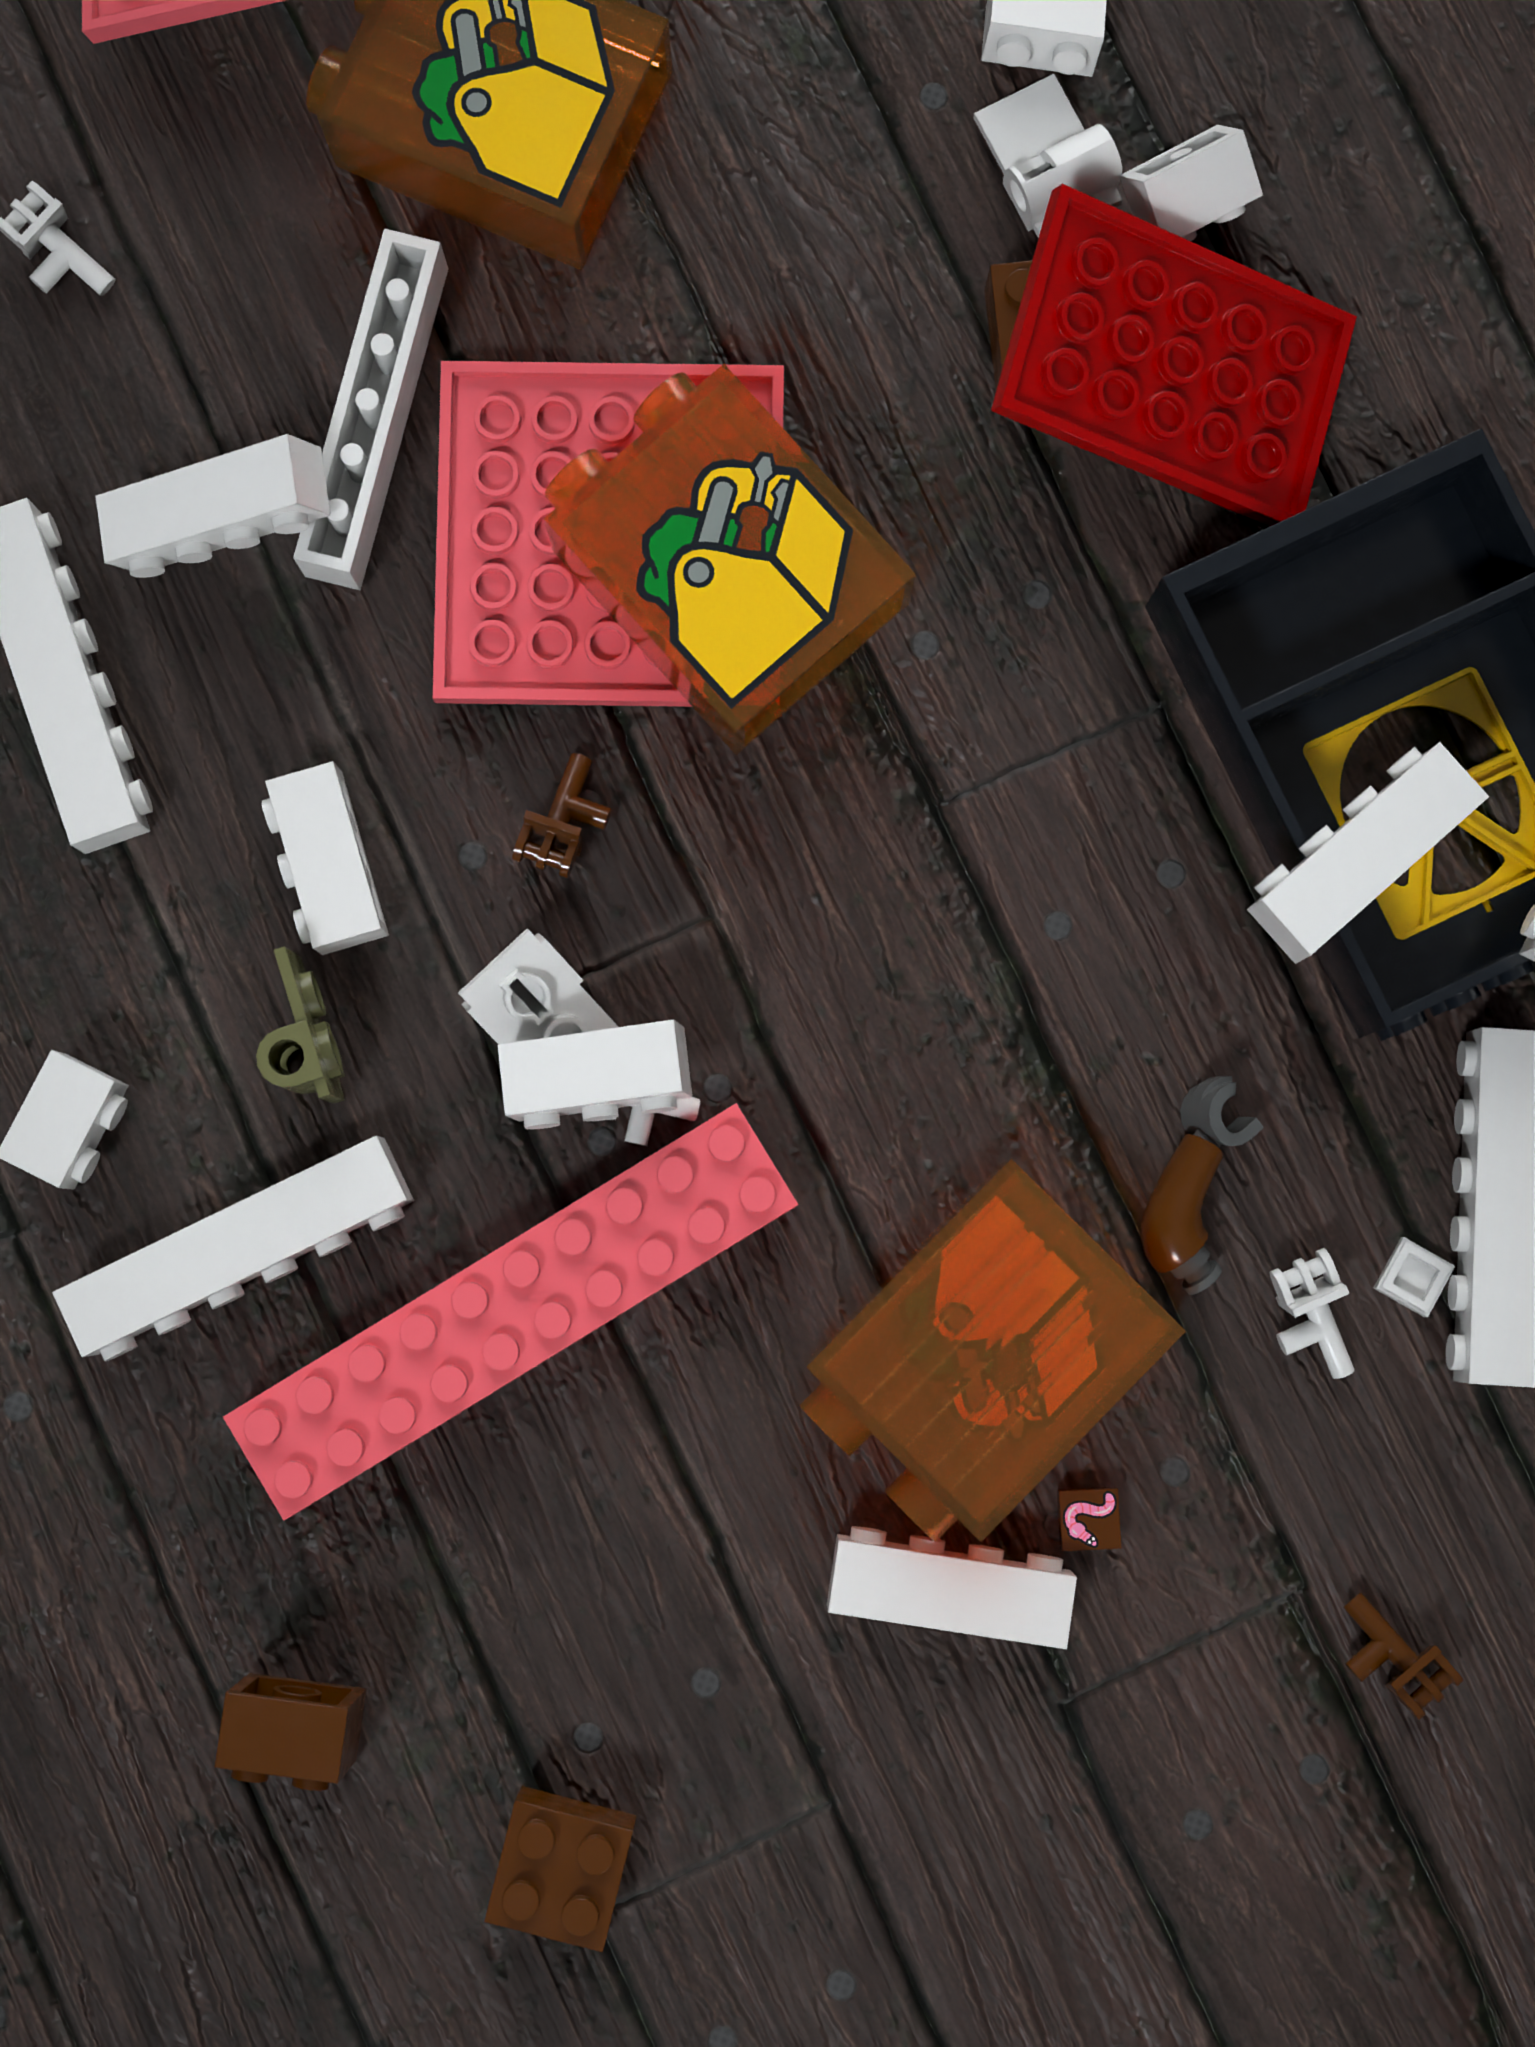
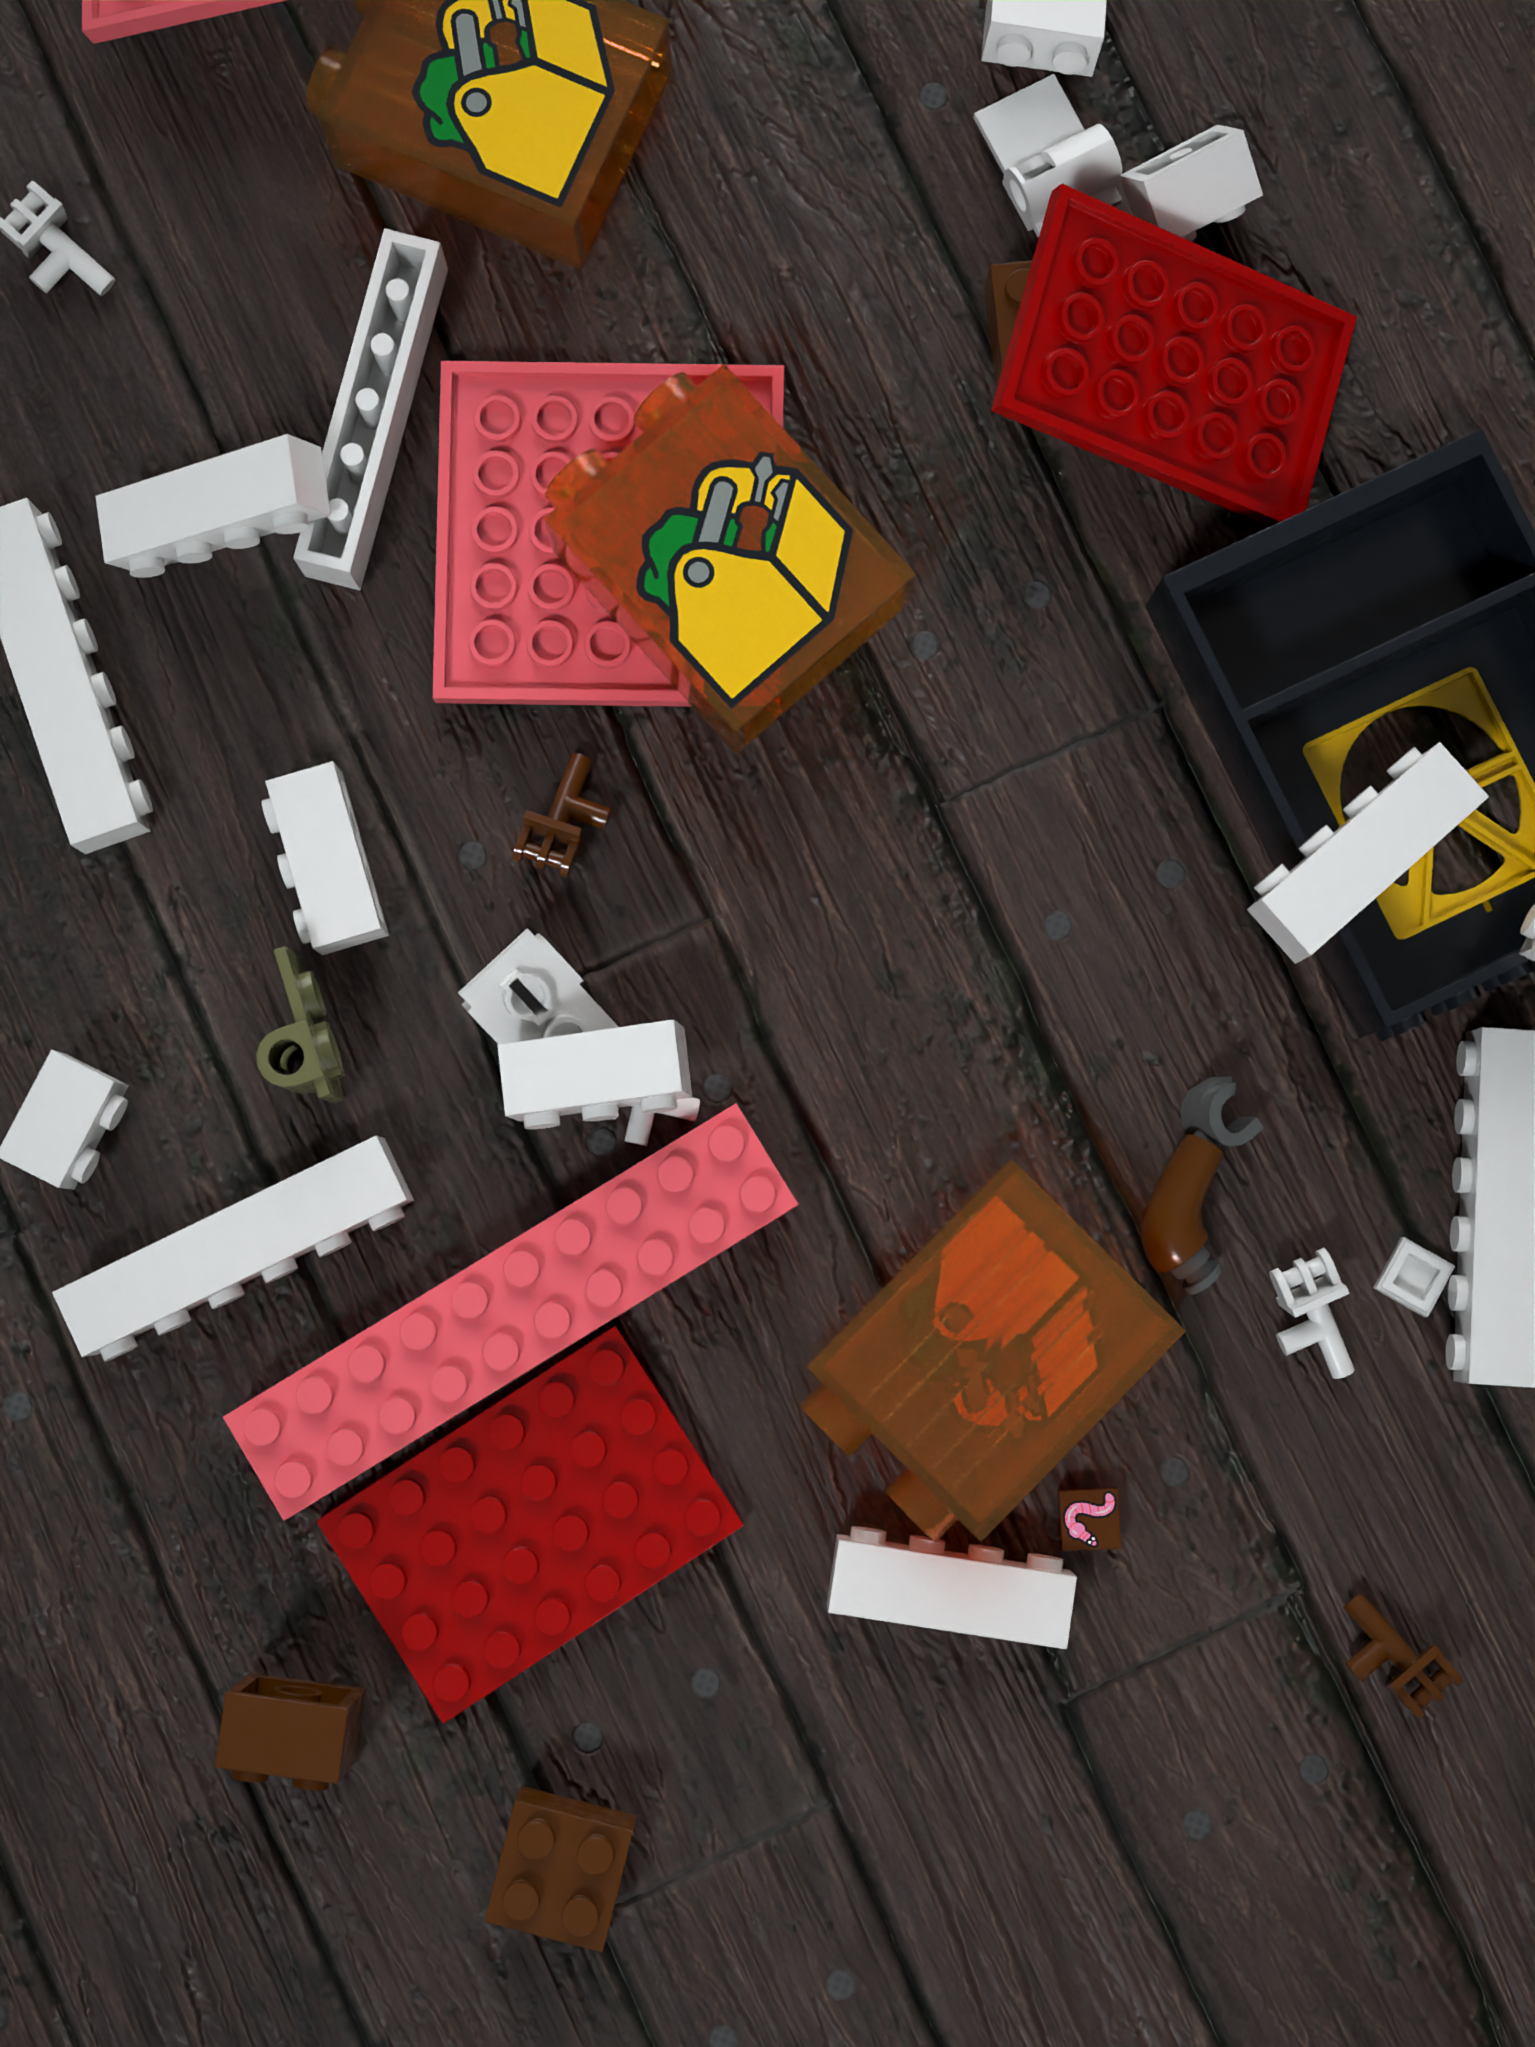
none -> red plate [316,1325,744,1724]

